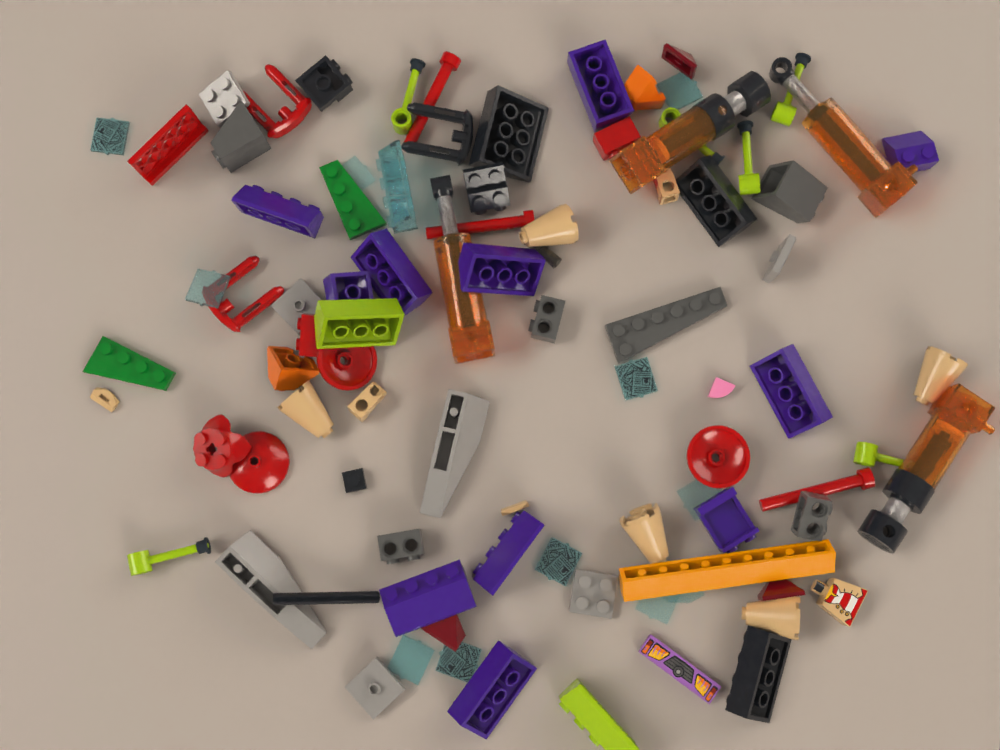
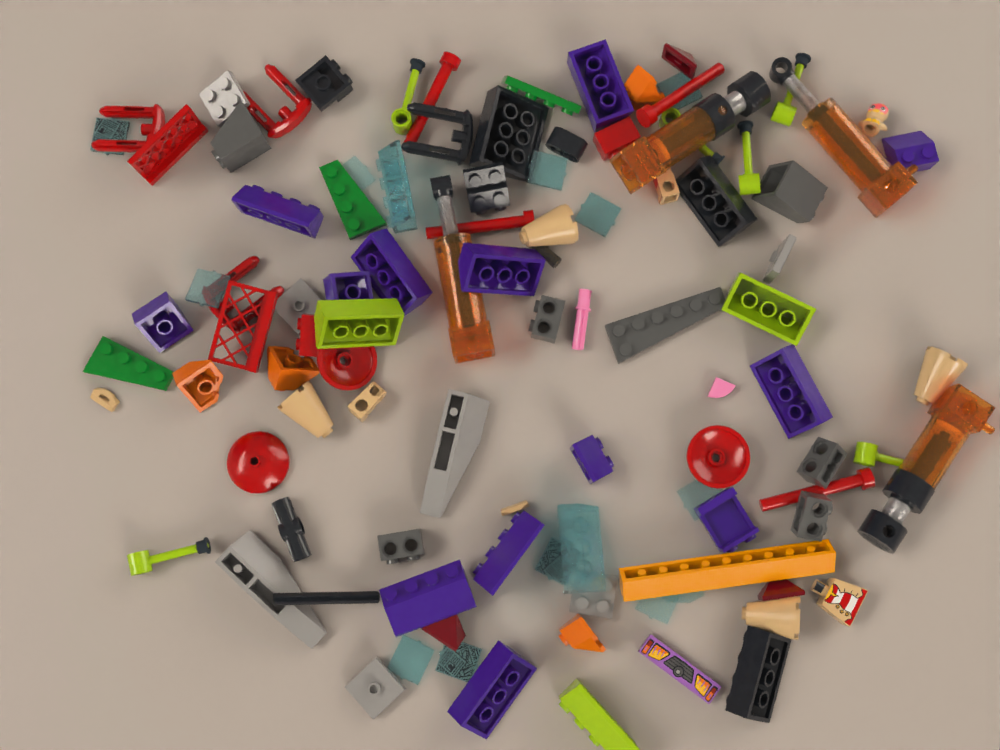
red brick [193,414,252,478] -> none
black plate [342,468,367,493] -> none
clear light blue piece [615,357,658,401] -> none
tan cone [619,503,669,563] -> none
none -> red piece [91,104,165,156]
none -> dark purple slope [132,291,194,353]
none -> orange slope [172,360,223,413]
none -> red fence [208,280,279,373]
none -> black piece [271,497,312,562]
none -> green wing [501,75,582,116]
none -> clear light blue piece [527,150,567,191]
none -> black beam [545,127,588,163]
none -> clear light blue slope [557,503,606,594]
none -> orange slope [559,614,606,652]
none -> dark purple slope [570,435,614,484]
none -> bright pink axle [572,289,592,350]
none -> clear light blue piece [575,192,621,237]
none -> red piece [636,63,725,128]
none -> lime slope [721,272,816,346]
none -> dark grey brick [797,437,847,489]
none -> tan animal [858,103,889,137]

